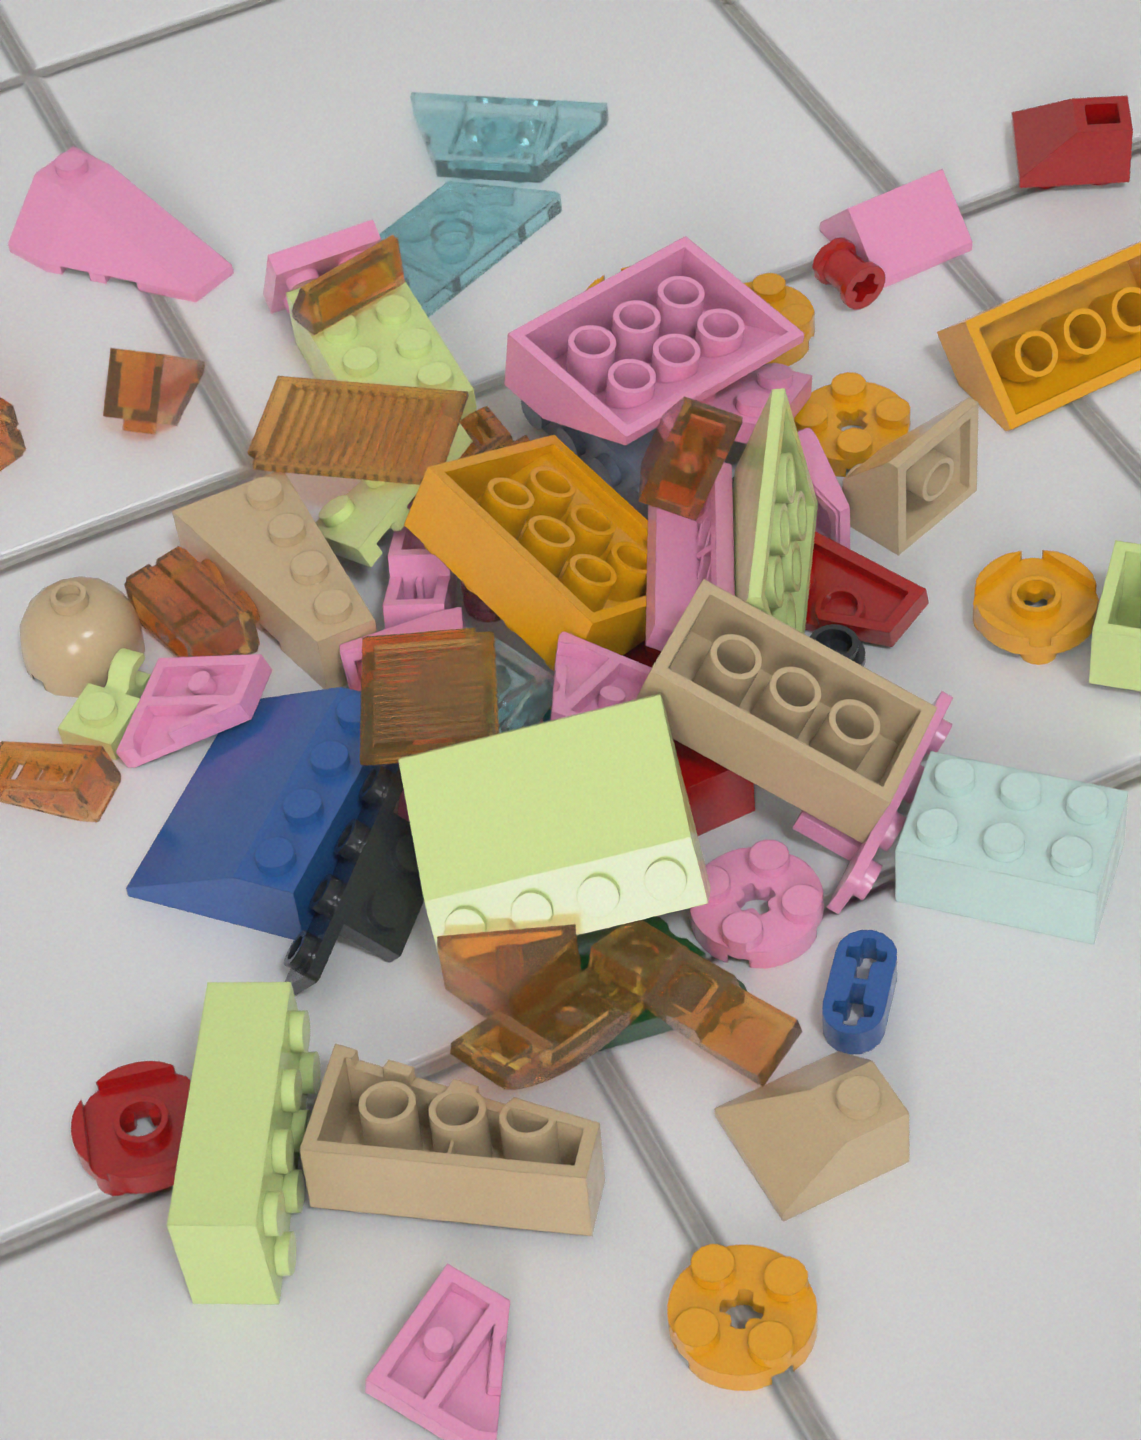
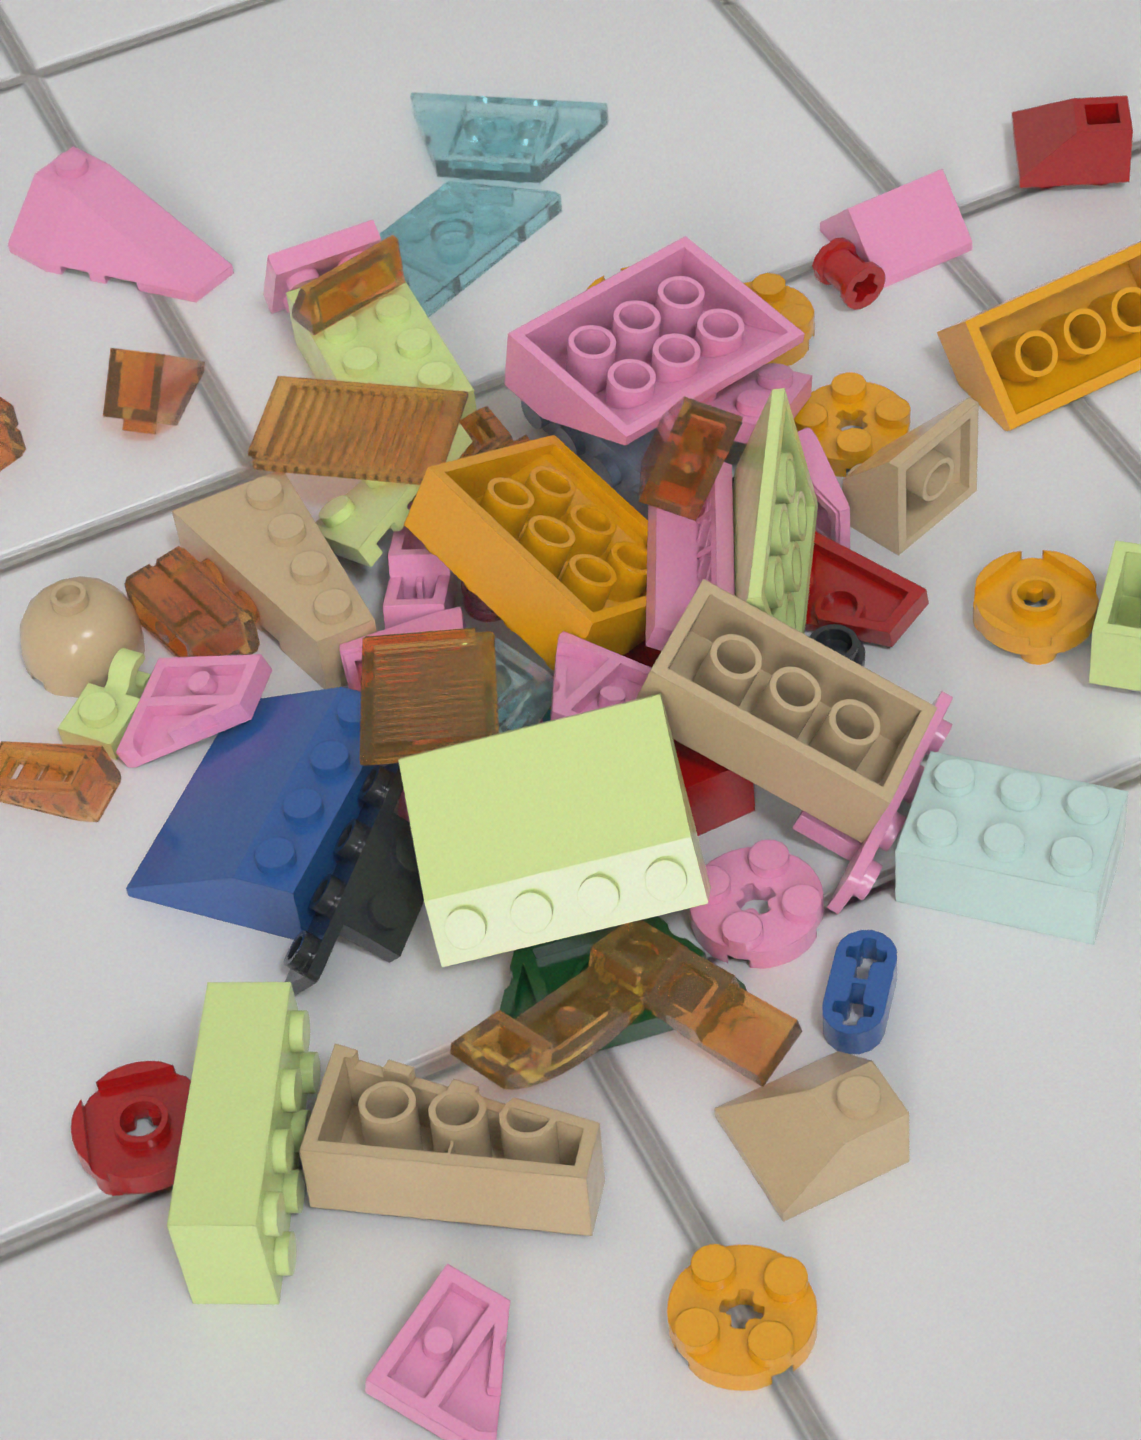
clear orange slope [437,924,582,1039] -> none

